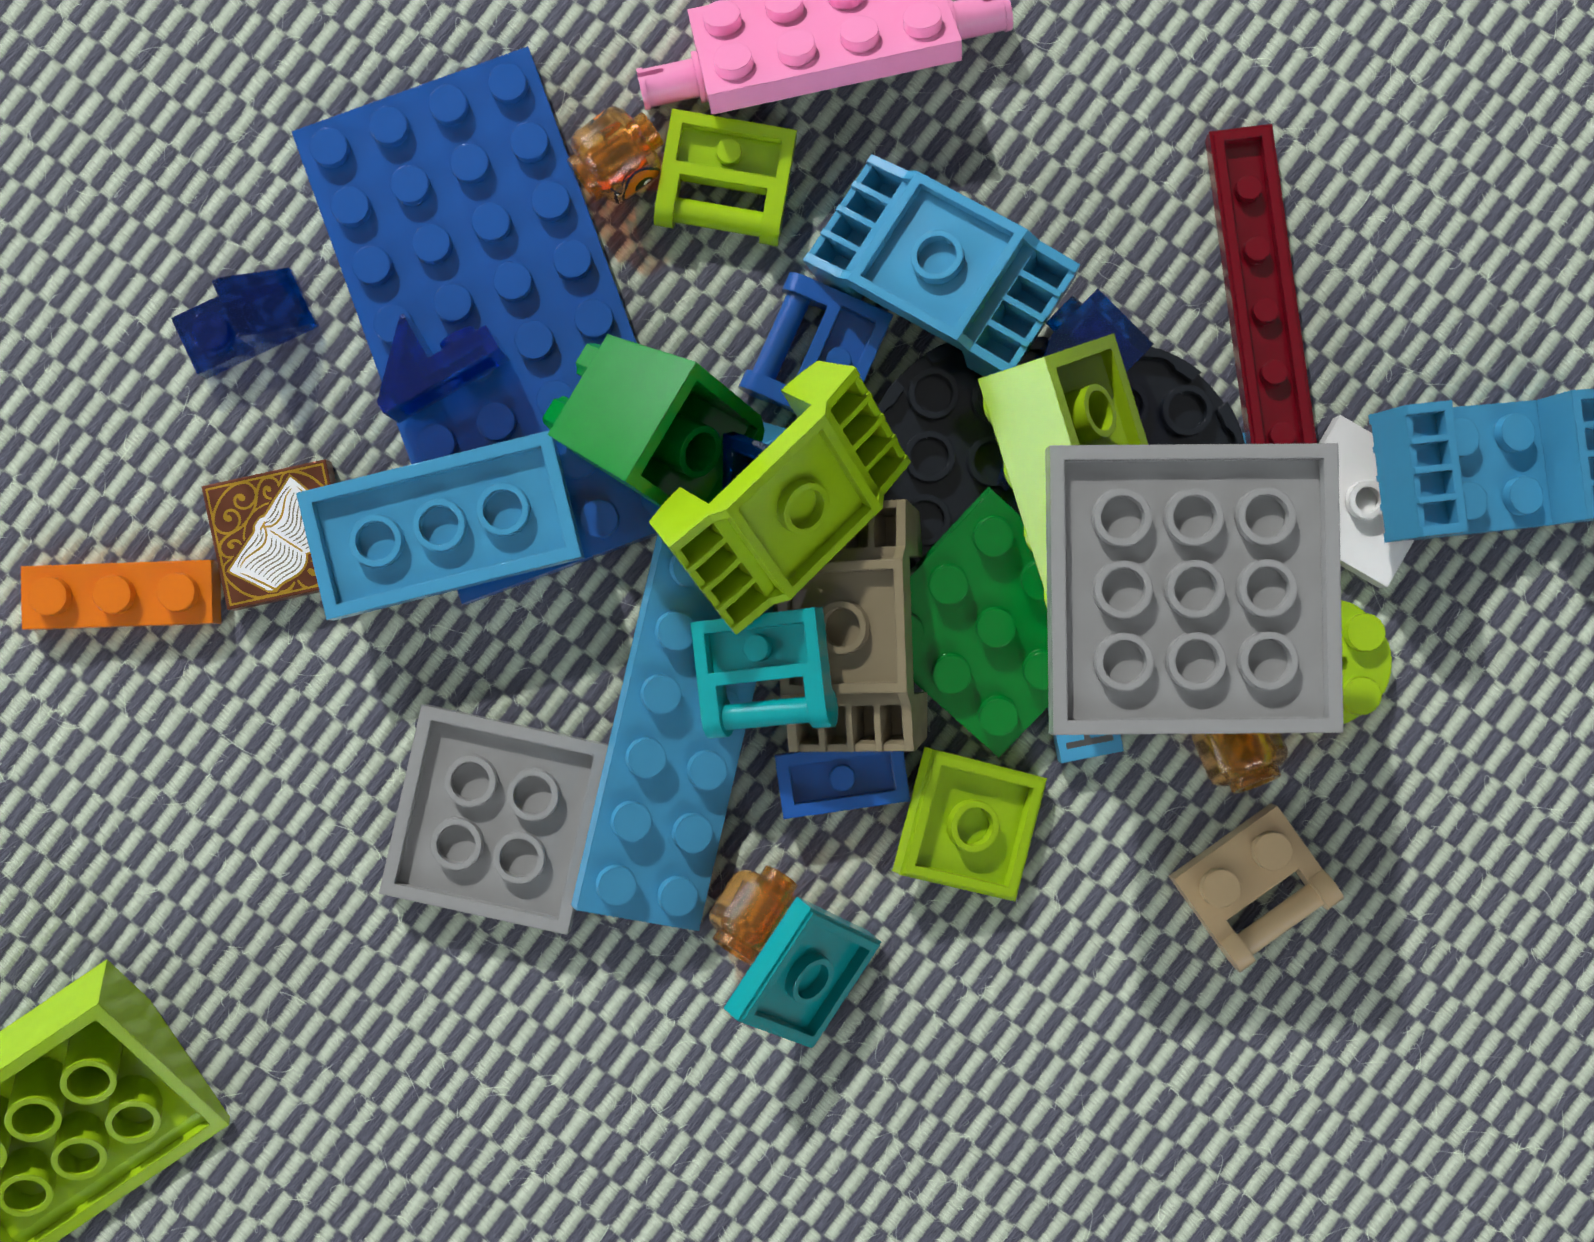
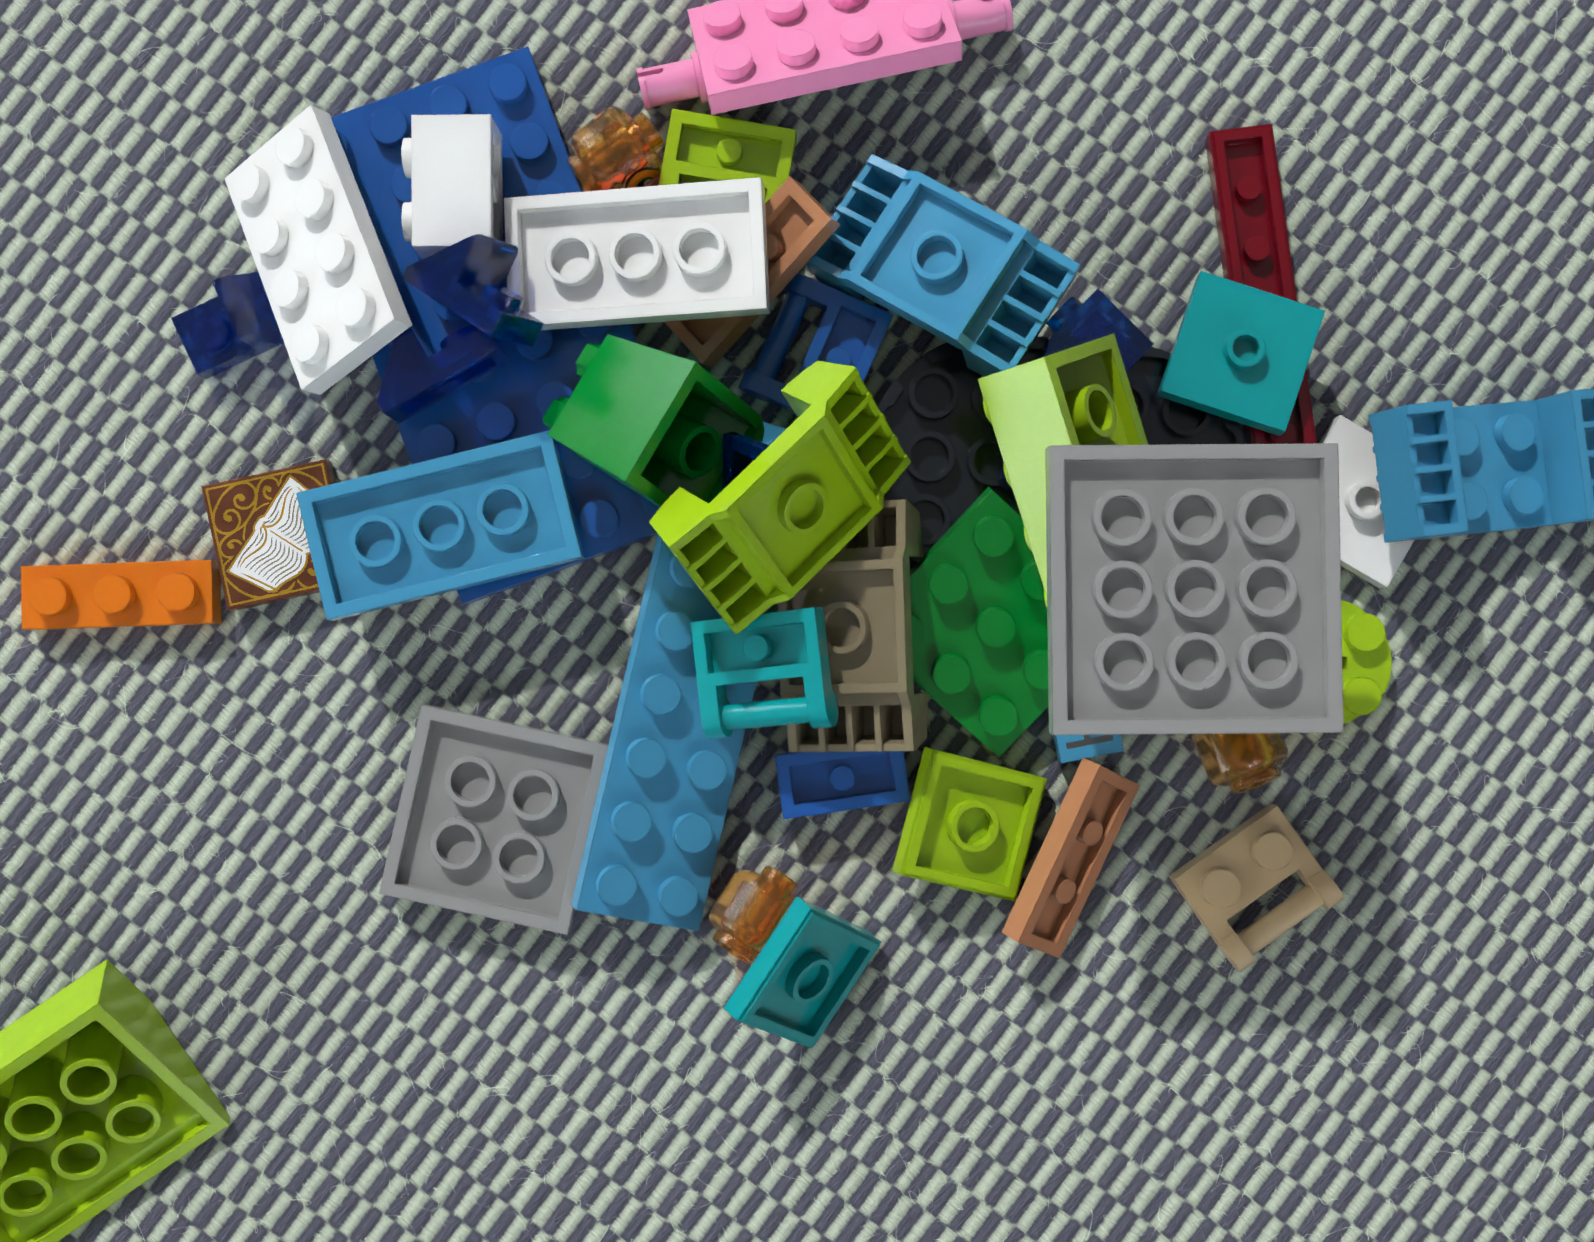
none -> white plate [224,105,412,395]
none -> white brick [401,114,503,263]
none -> clear blue slope [402,234,544,347]
none -> white plate [504,177,770,332]
none -> nougat plate [664,176,840,367]
none -> nougat plate [1001,758,1140,959]
none -> teal plate [1157,271,1325,436]

